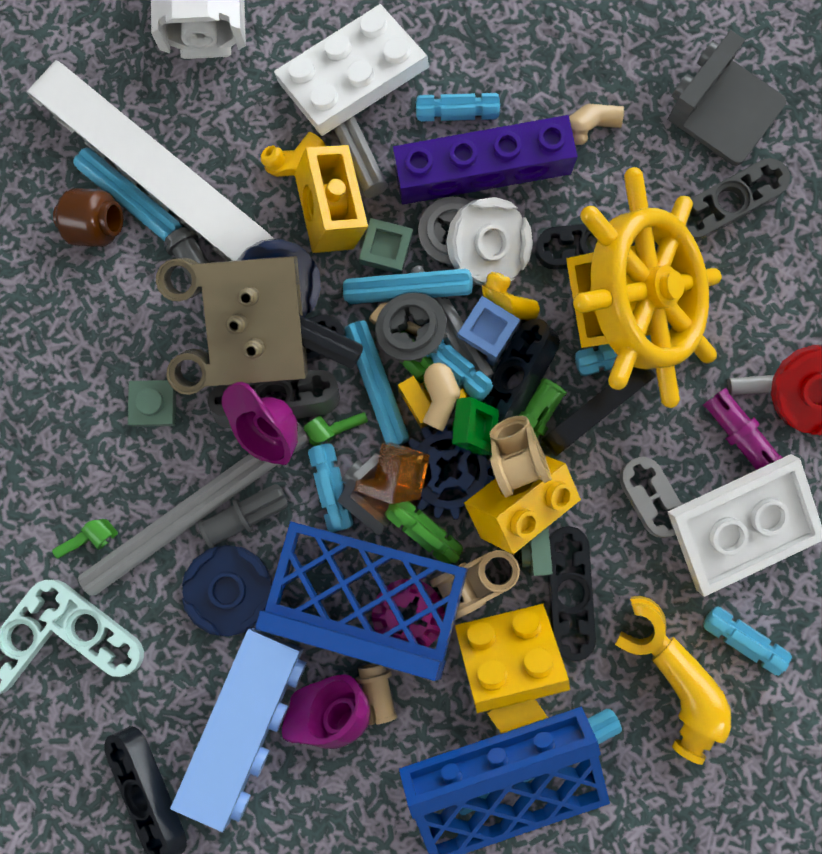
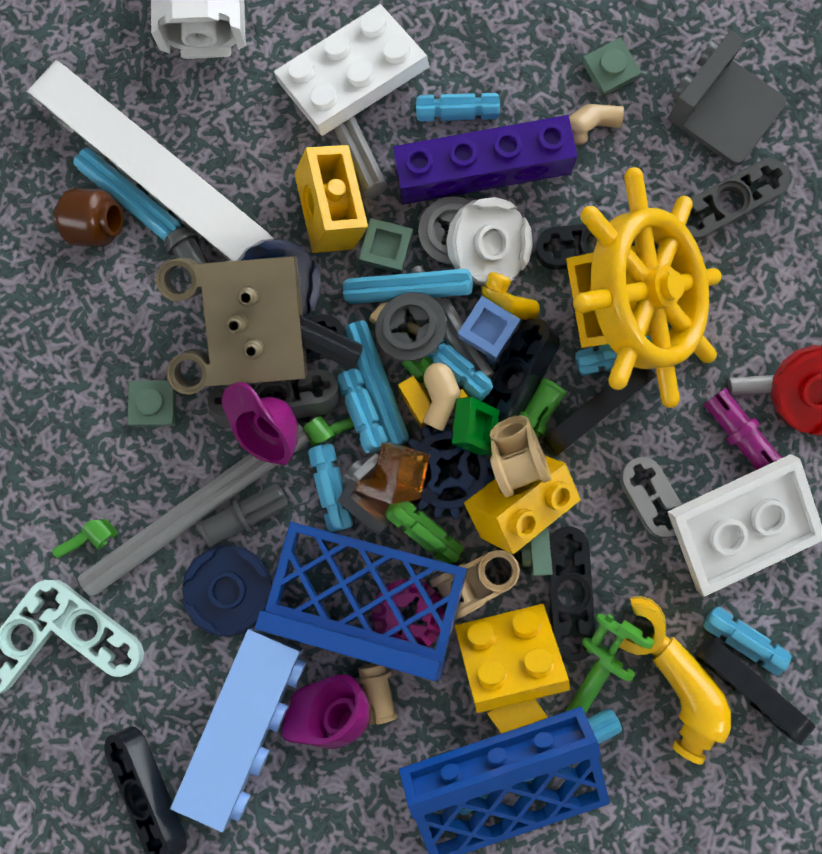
yellow arm [260,132,326,177] -> none
none -> medium azure axle [337,368,387,454]
none -> bright green piece [565,614,655,714]
none -> sand green plate [582,37,642,97]
none -> black beam [693,636,816,746]

